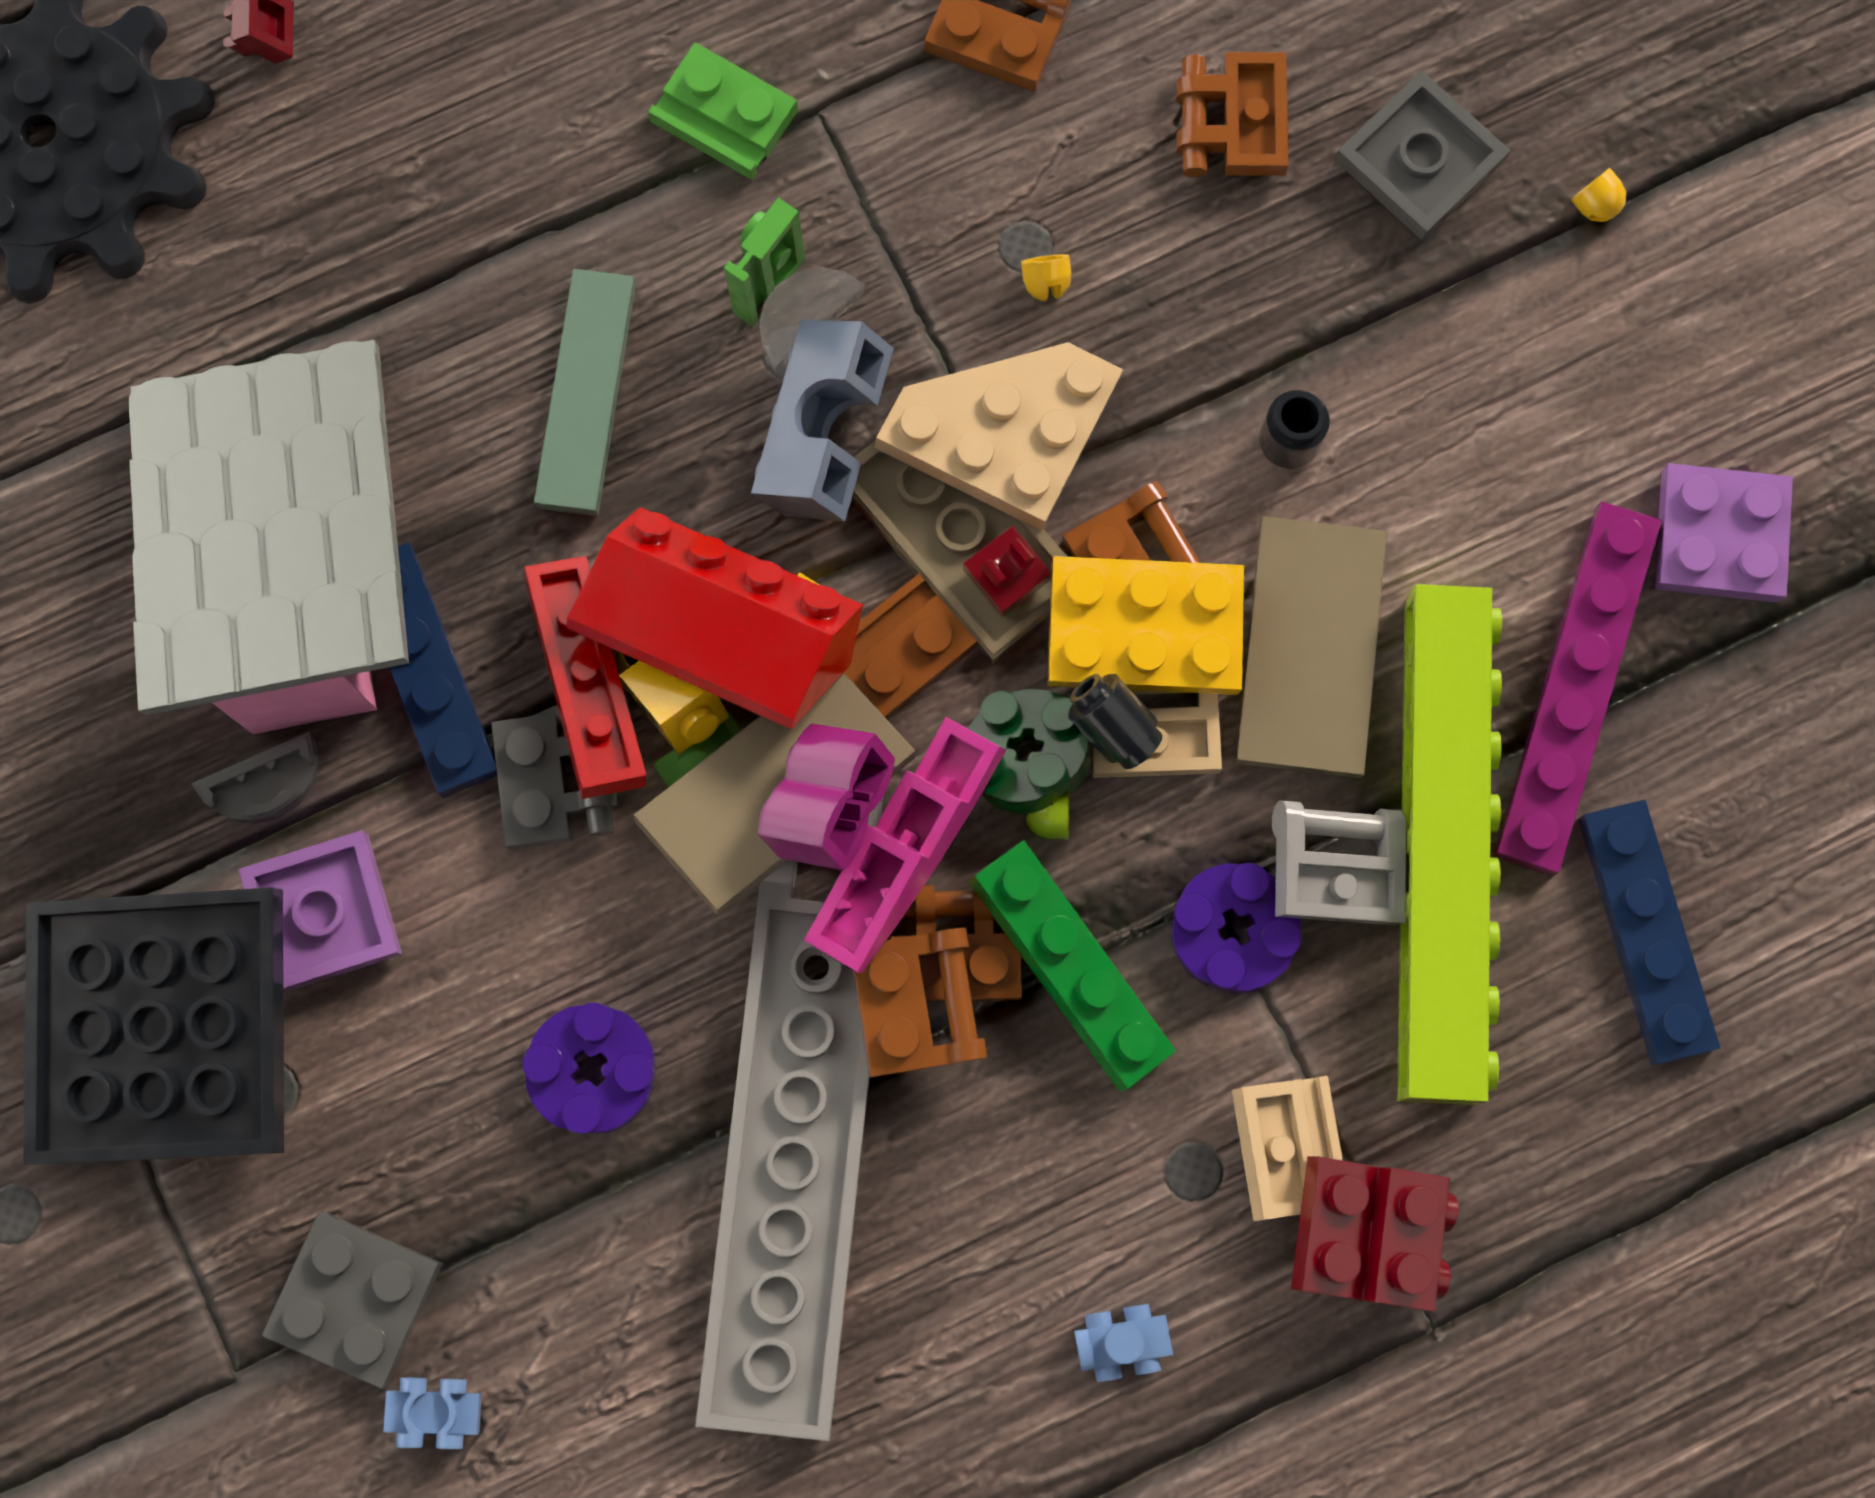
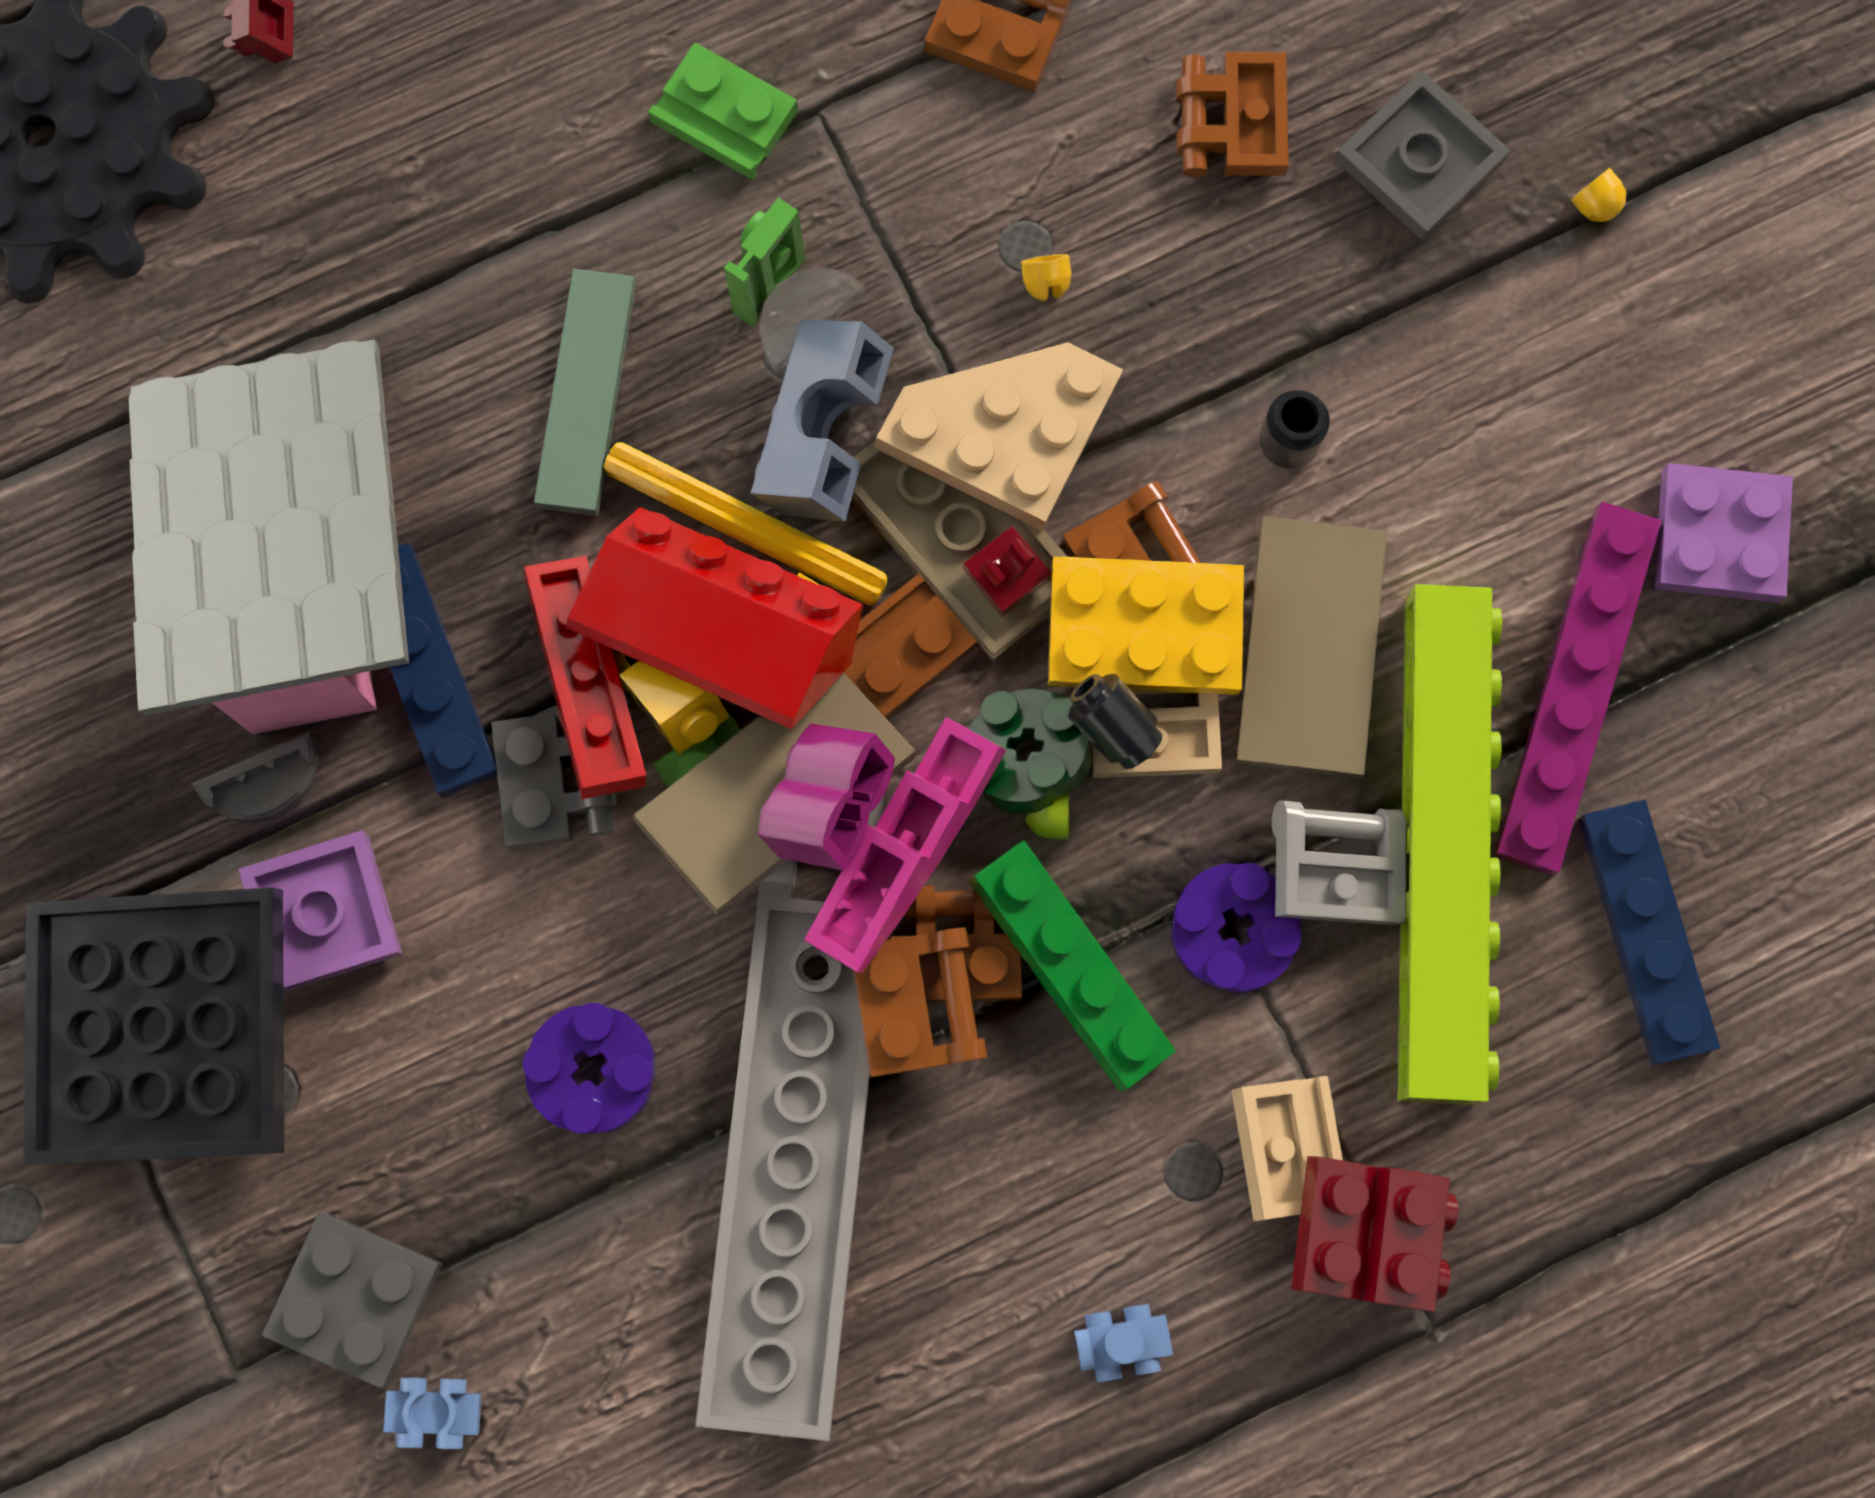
none -> yellow axle [604,442,888,606]

